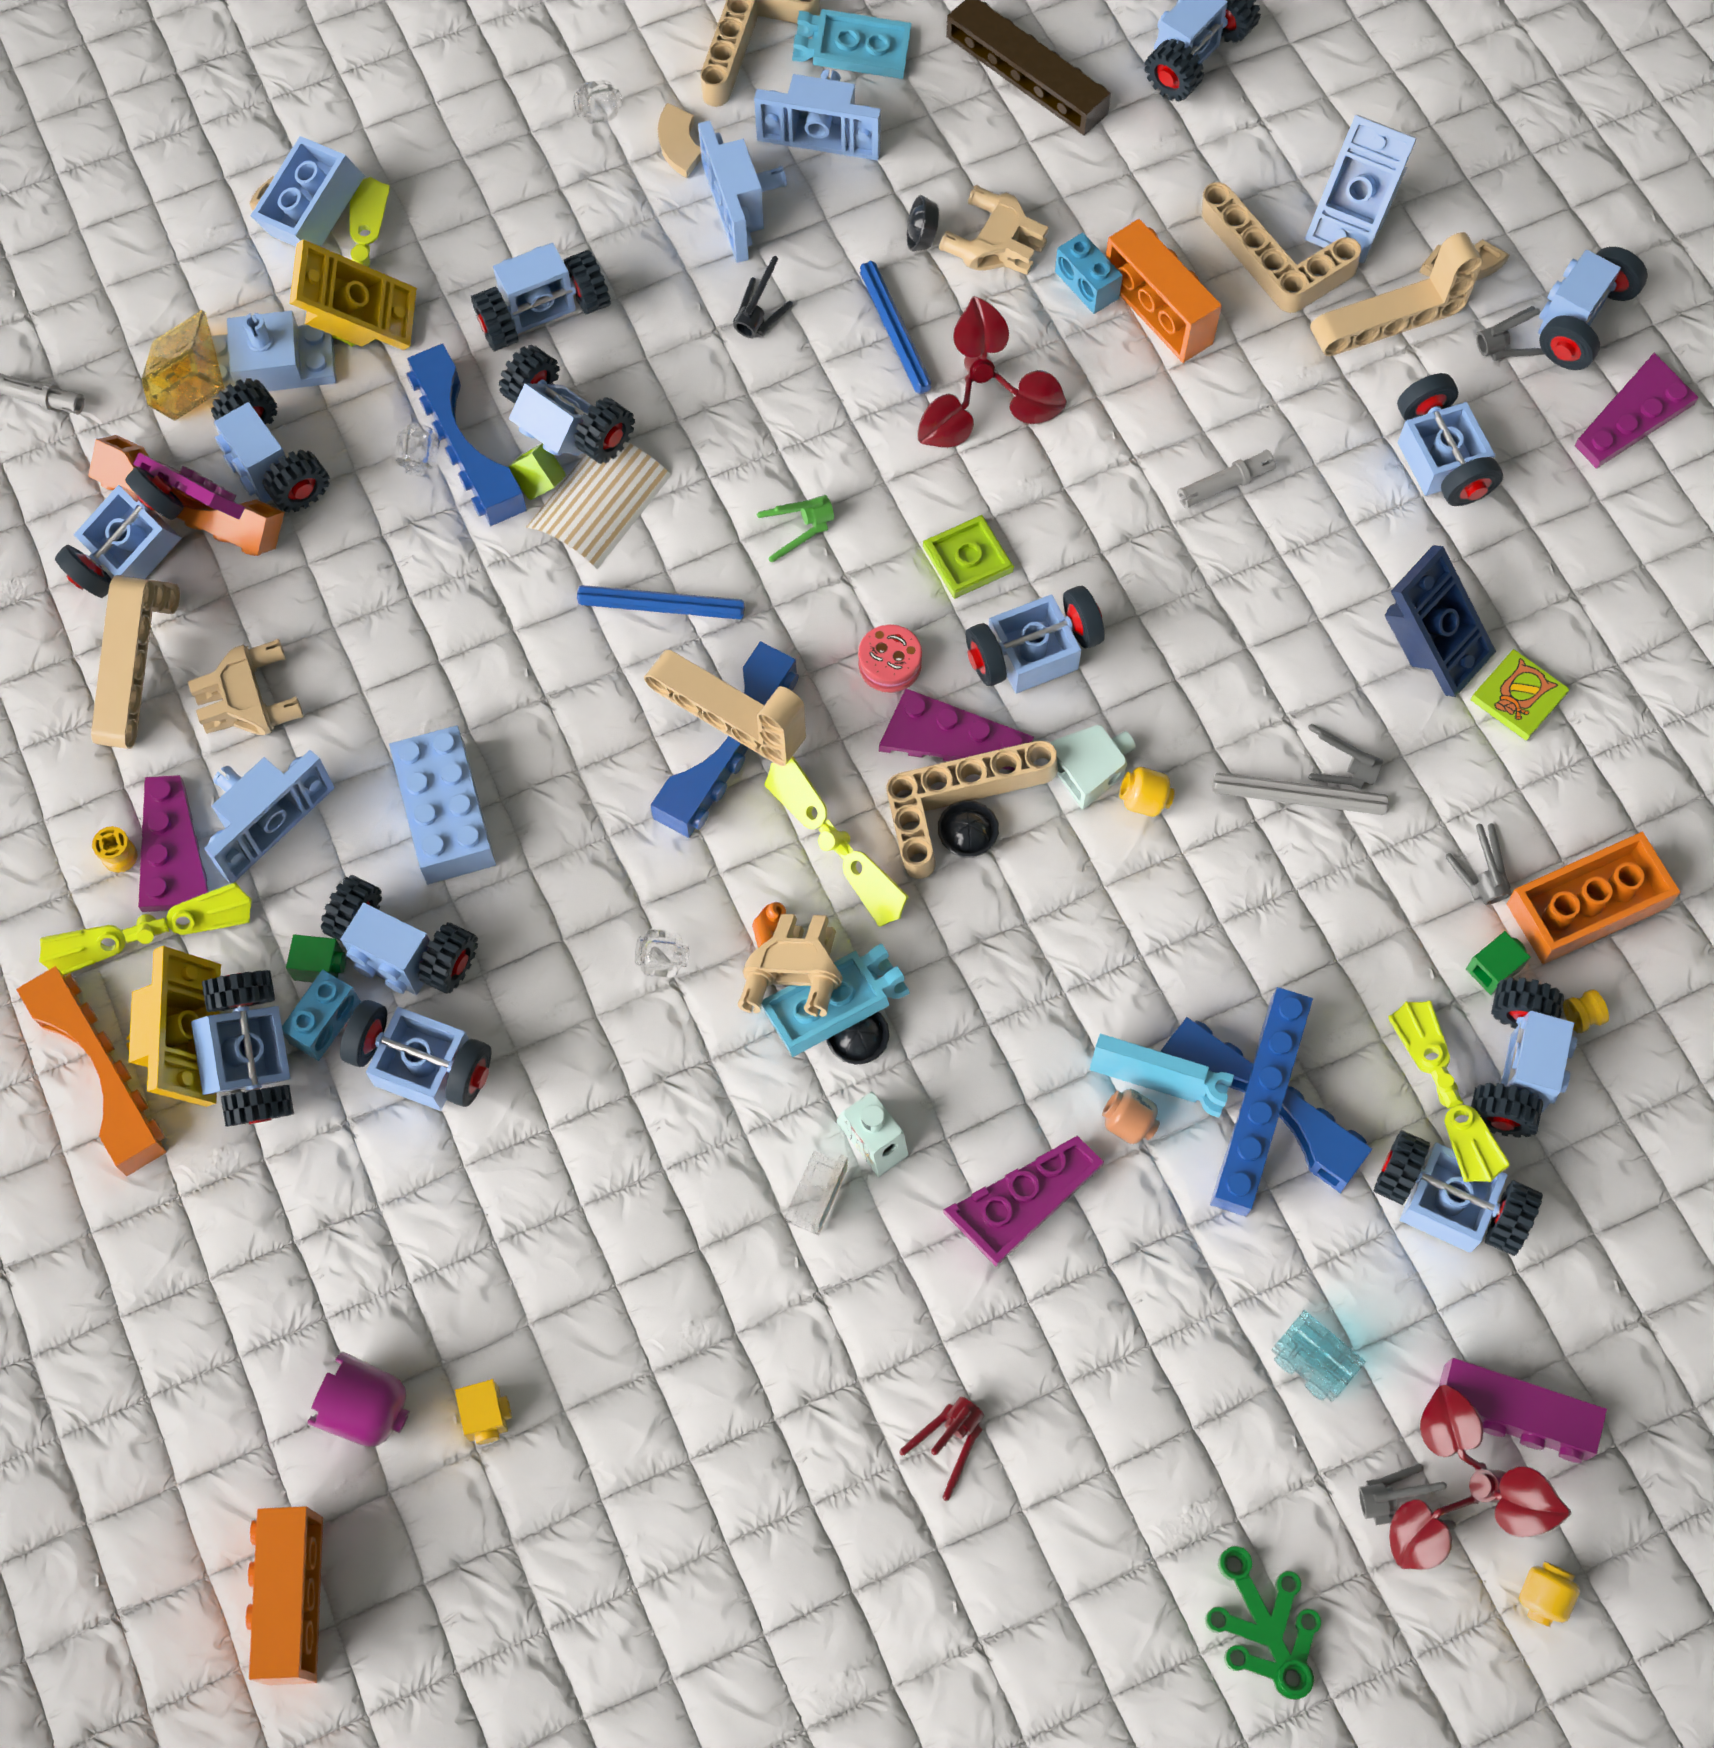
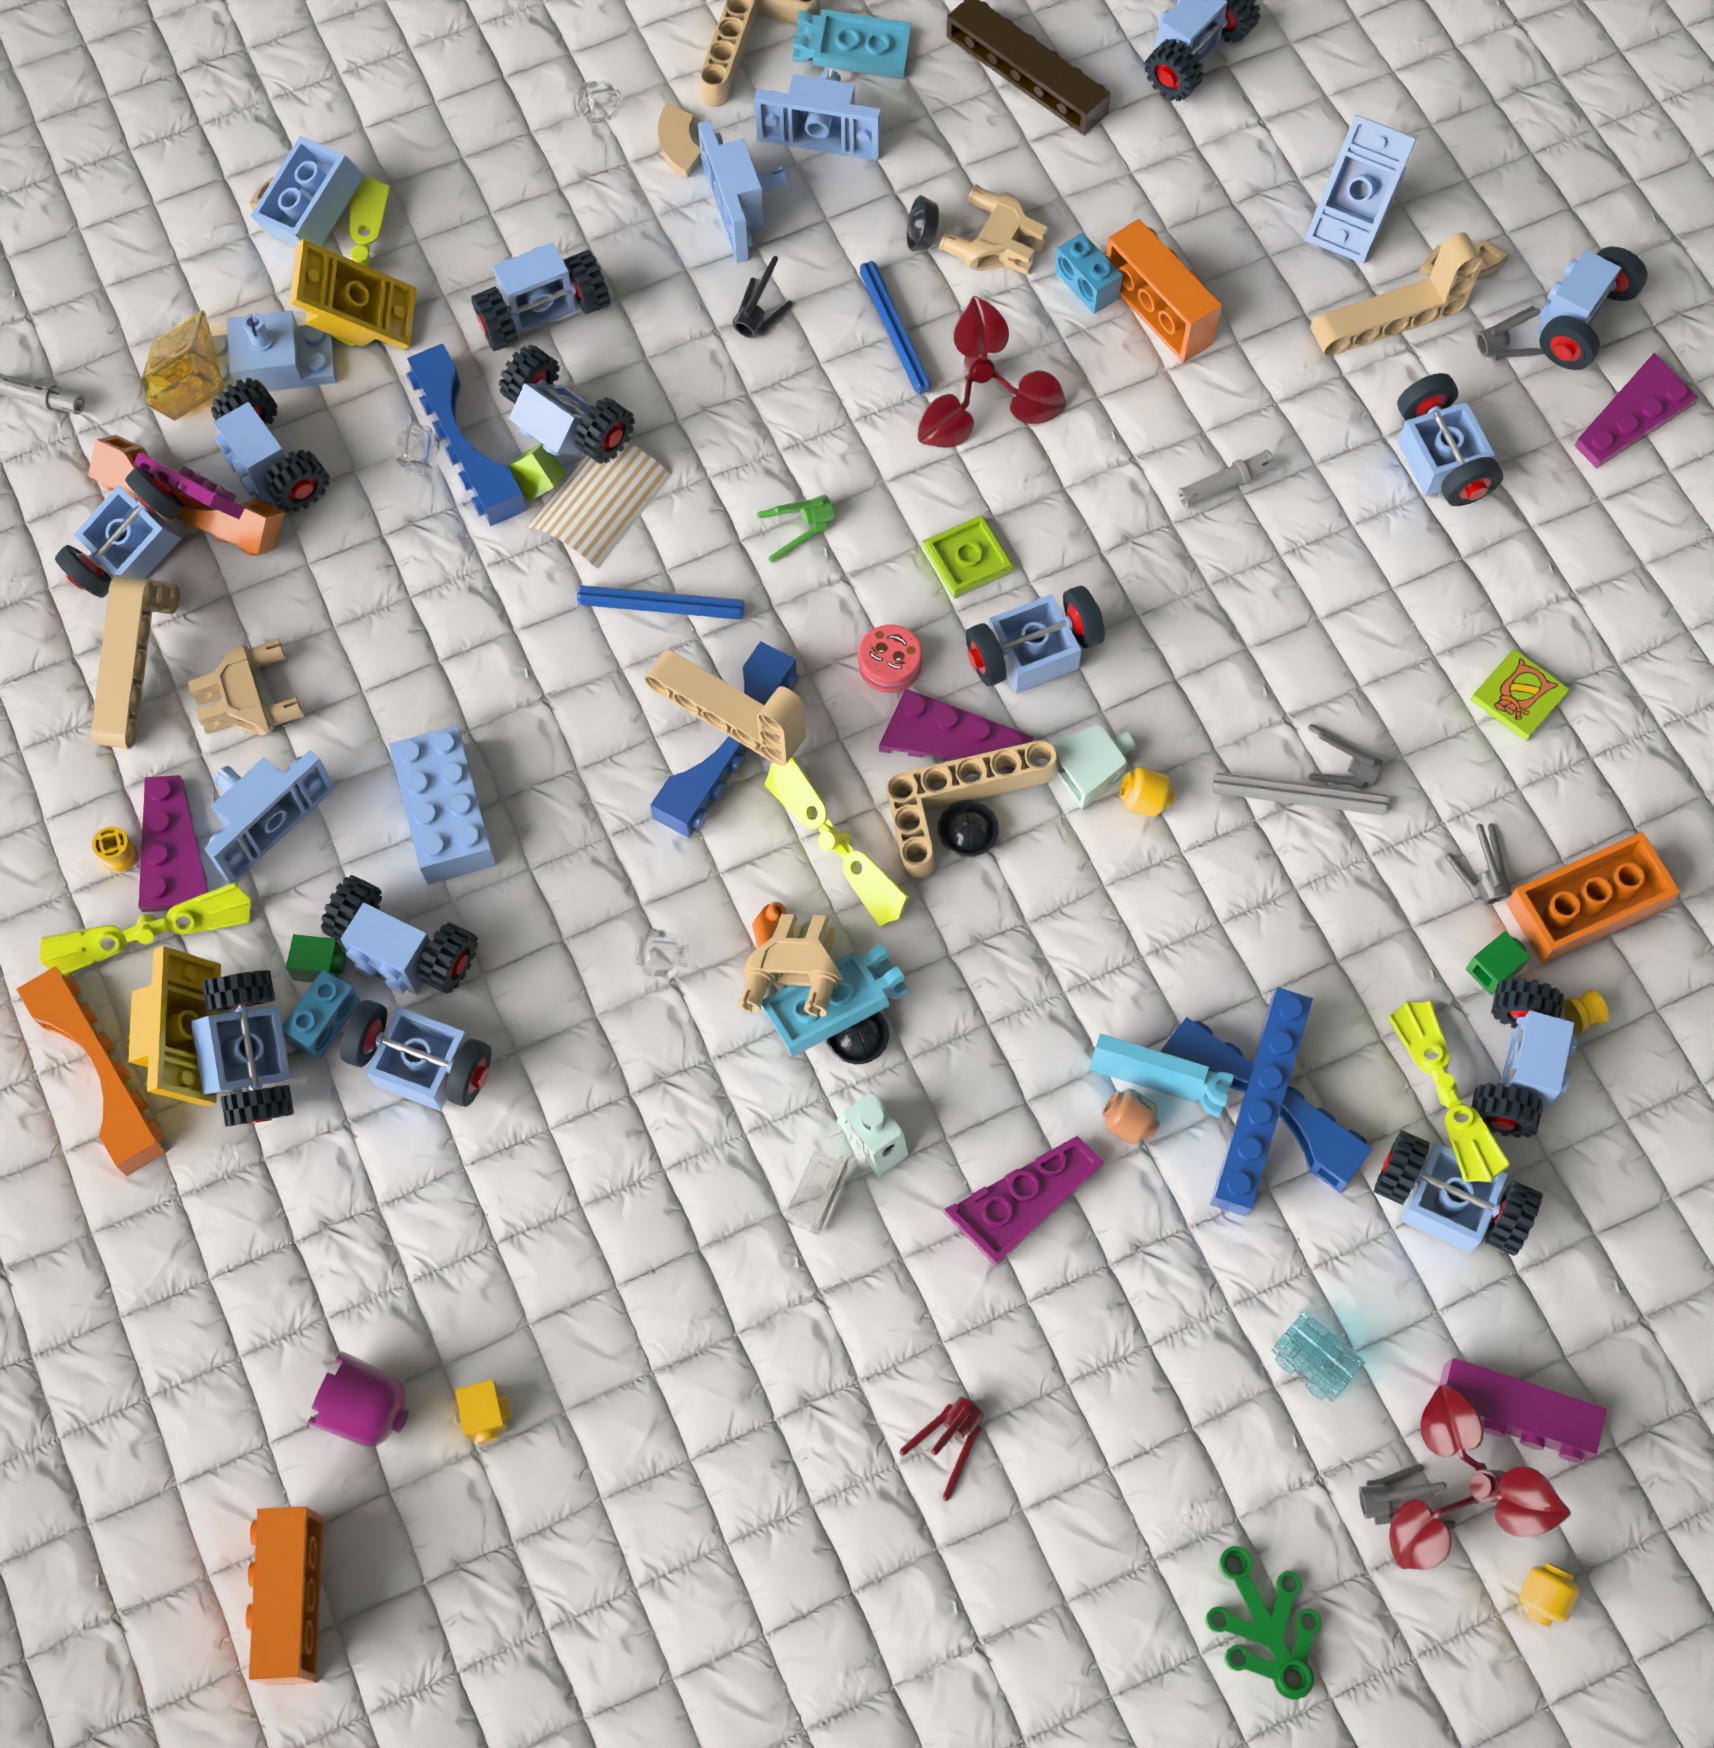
tan beam [1202,182,1361,313] -> none
dark blue brick [1384,545,1496,697] -> none

